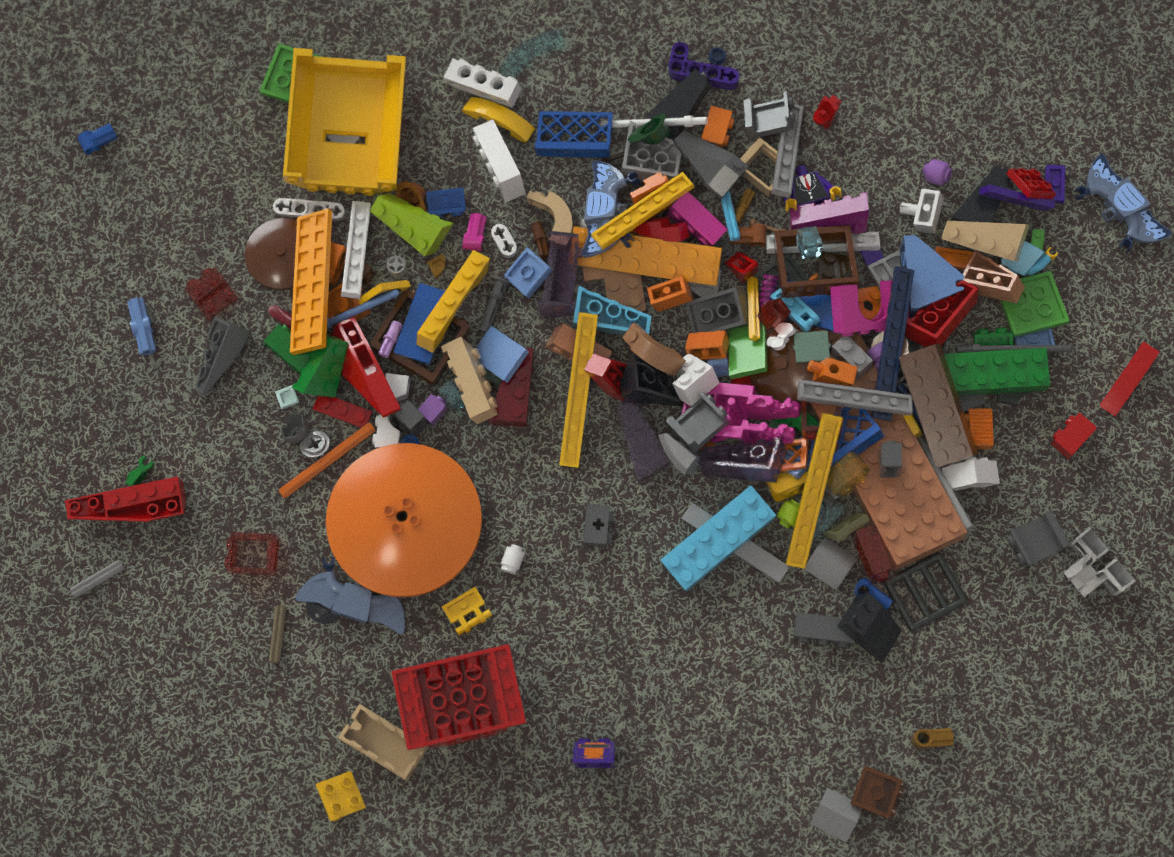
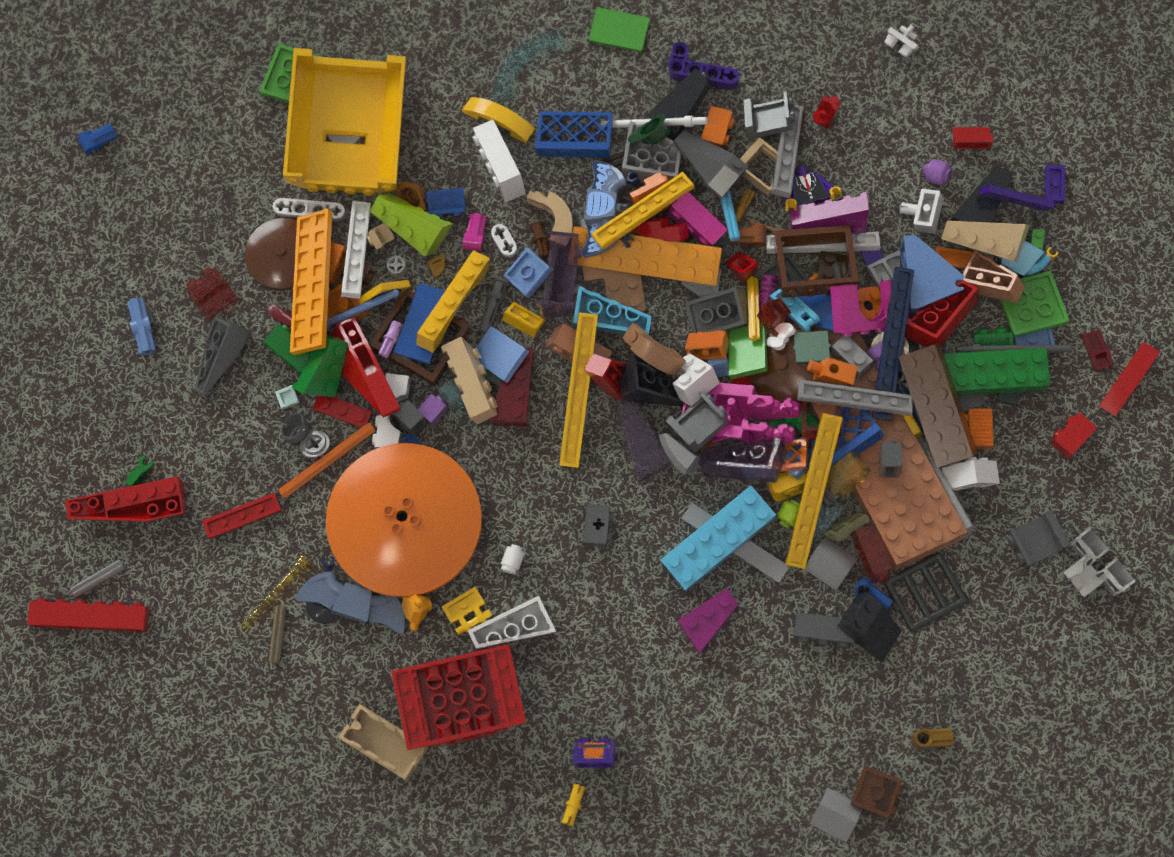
clear red window [224,532,280,576] -> none
yellow hinge [315,771,366,822] -> none
white brick [443,59,521,108] -> none
orange brick [647,276,693,312] -> none
dark blue plate [708,47,726,65] -> none
clear light blue brick [796,226,823,259] -> none
red tile [1006,168,1056,199] -> none
torso [1073,153,1172,253] -> none
none -> red brick [27,598,150,632]
none -> red plate [202,492,282,539]
none -> clear yellow piece [241,554,311,630]
none -> tan bracket [367,223,395,250]
none -> light orange rock [401,594,432,631]
none -> white wedge [468,596,556,649]
none -> yellow slope [502,302,546,338]
none -> yellow pin [561,784,586,826]
none -> bright green tile [589,7,650,53]
none -> magenta wedge [678,588,738,656]
none -> white hips [885,25,919,58]
none -> red panel [953,127,993,149]
none -> dark red slope [1080,329,1114,371]

